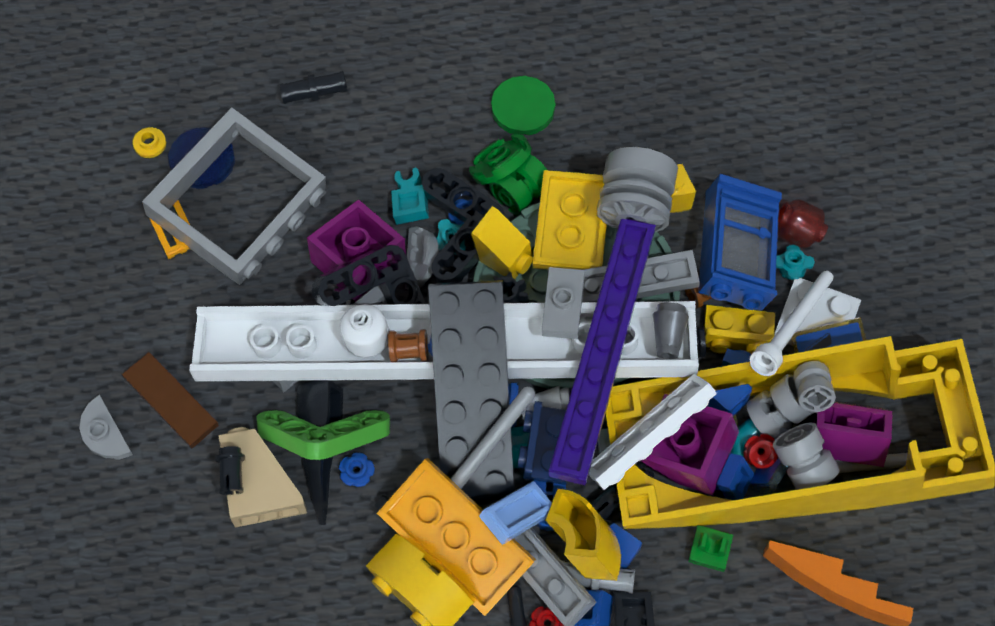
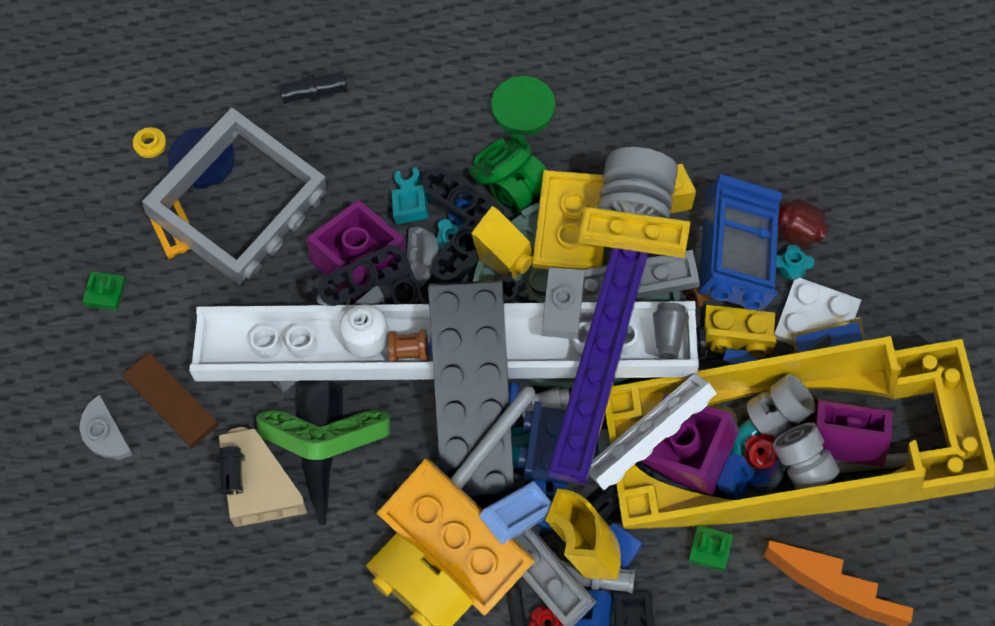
blue plate [339,453,375,487] -> none
blue slope [707,384,752,416] -> none
white piece [750,271,833,376] -> none
light grey wheel [793,361,836,412] -> none
none -> green tile [82,271,127,311]
none -> yellow tile [579,207,690,258]

